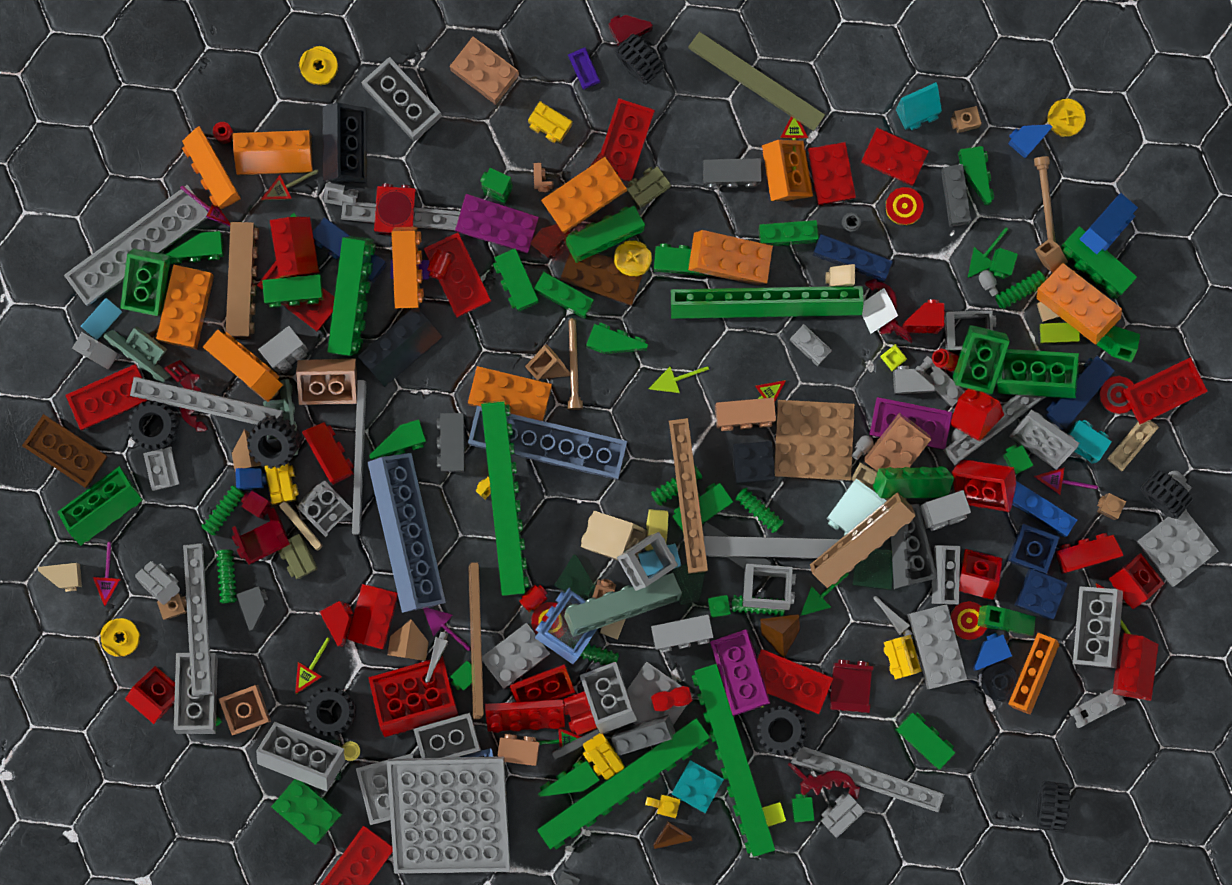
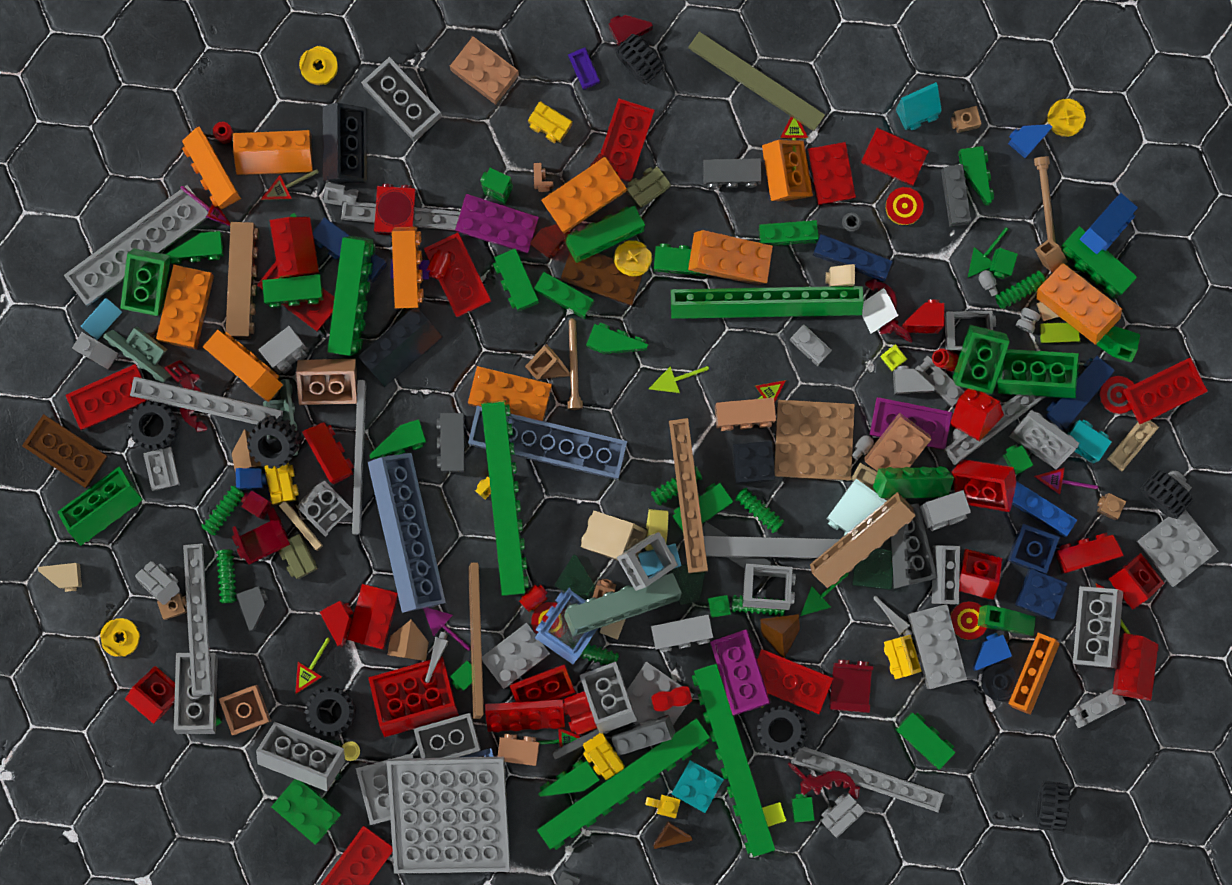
piece [93,541,121,606] -> none
none -> light grey wheel [1016,308,1041,333]

